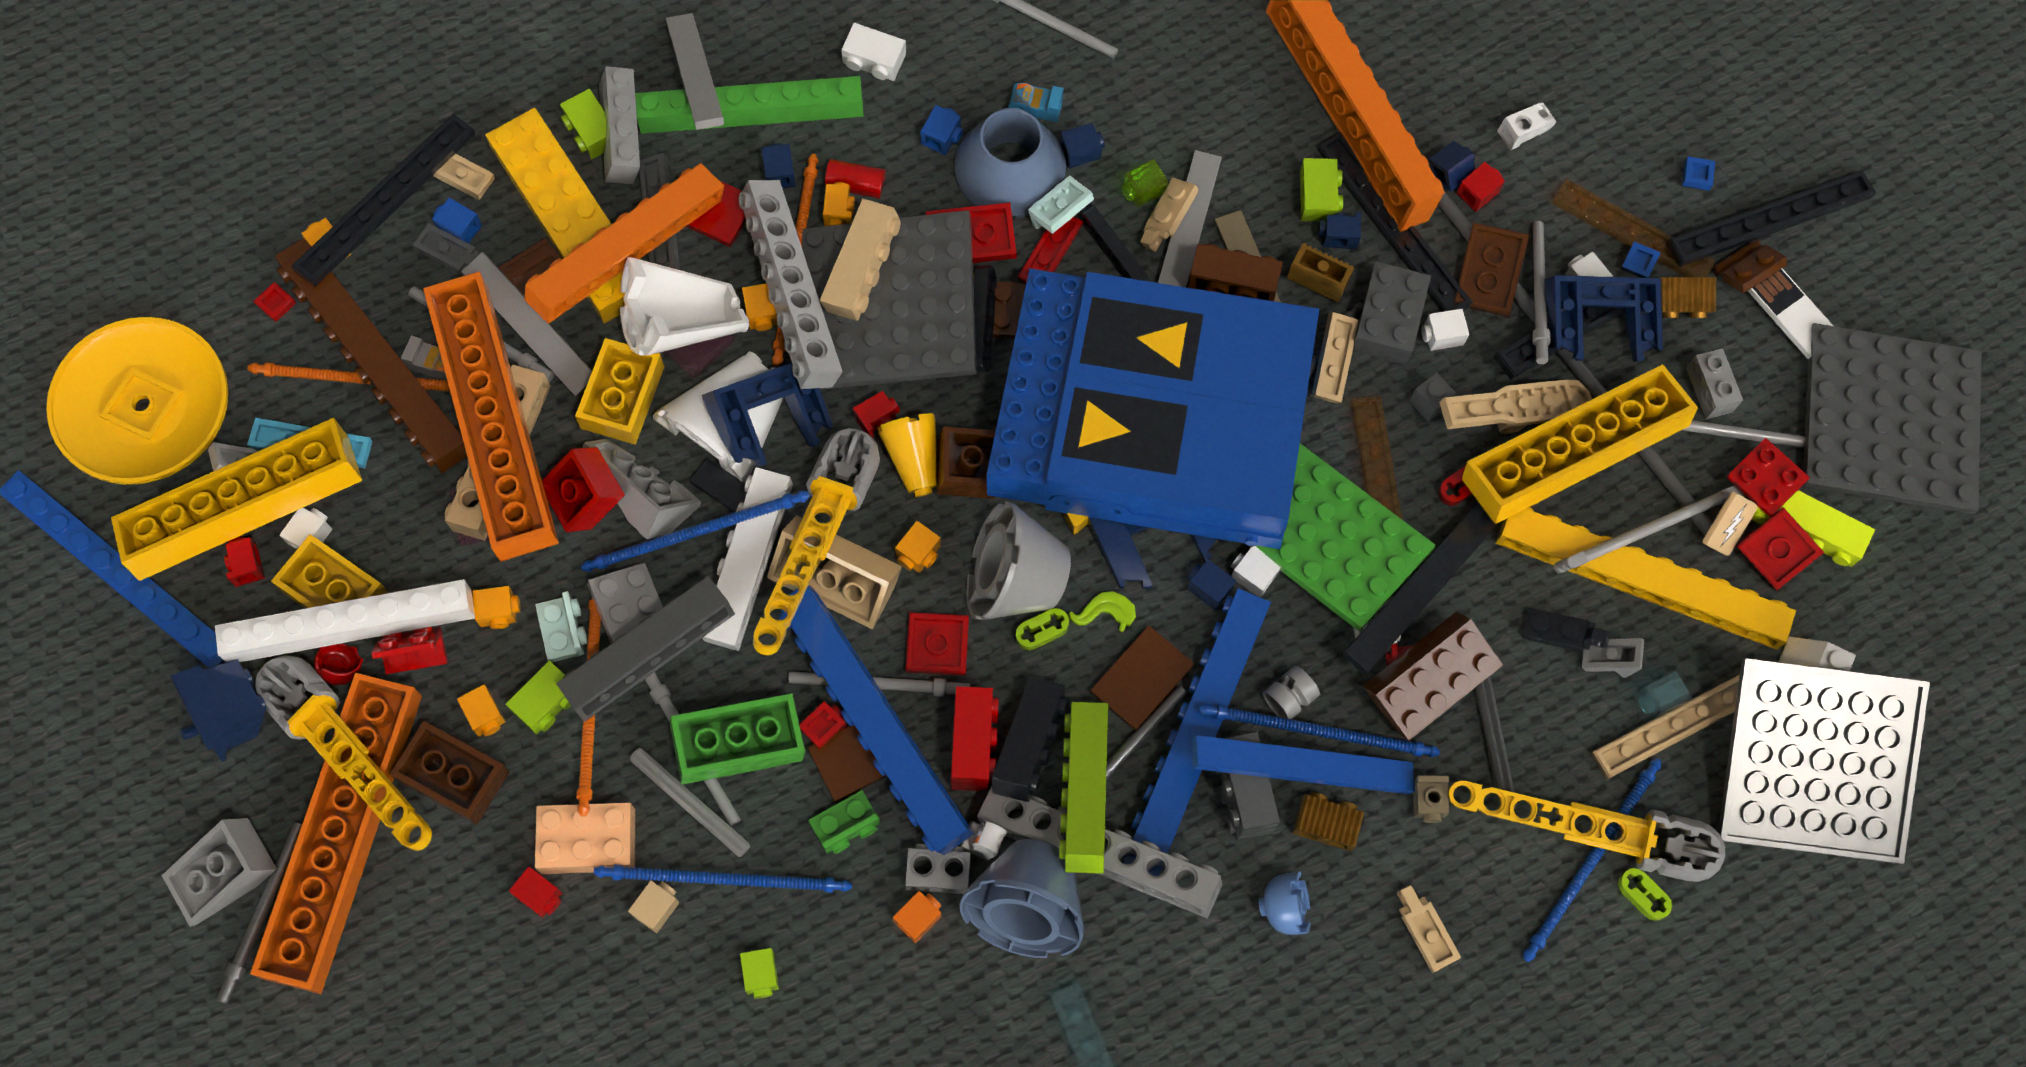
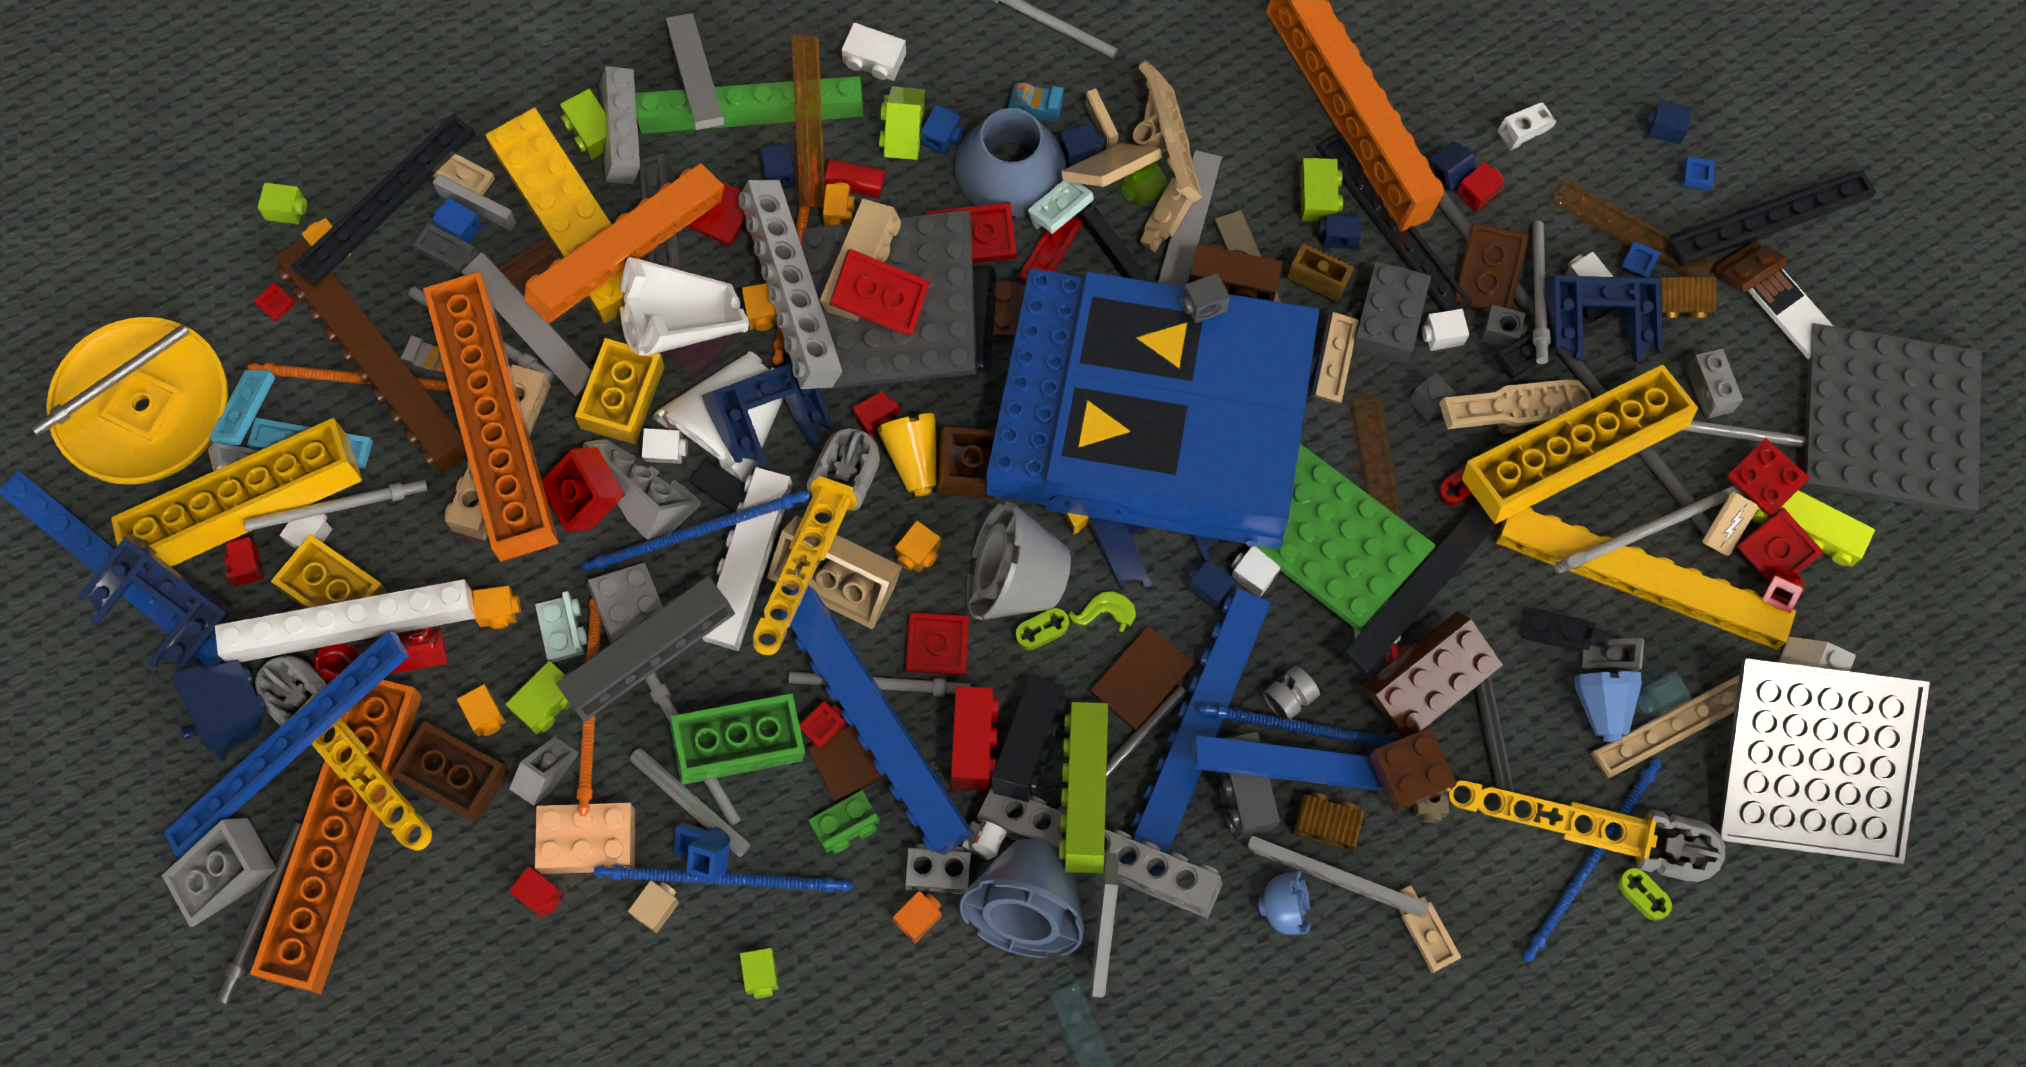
none -> flat silver bar [31,324,190,437]
none -> dark blue wedge [78,534,232,672]
none -> blue plate [164,630,409,857]
none -> medium azure plate [209,370,275,445]
none -> light grey bar [243,479,427,531]
none -> lime brick [258,182,307,225]
none -> light grey tile [433,175,516,231]
none -> light grey slope [509,736,579,806]
none -> white brick [642,428,688,464]
none -> blue brick [673,822,730,882]
none -> clear orange tile [792,34,825,208]
none -> red plate [829,248,930,337]
none -> lime brick [879,86,925,160]
none -> tan tile [1062,143,1162,187]
none -> tan tile [1085,88,1118,149]
none -> light grey tile [1092,853,1118,998]
none -> tan piece [1133,60,1203,202]
none -> dark grey brick [1181,273,1230,323]
none -> light grey tile [1248,836,1430,918]
none -> reddish brown brick [1369,728,1457,814]
none -> dark grey brick [1480,304,1528,347]
none -> medium blue cone [1574,671,1642,742]
none -> dark blue brick [1645,100,1692,144]
none -> red brick [1762,569,1806,614]

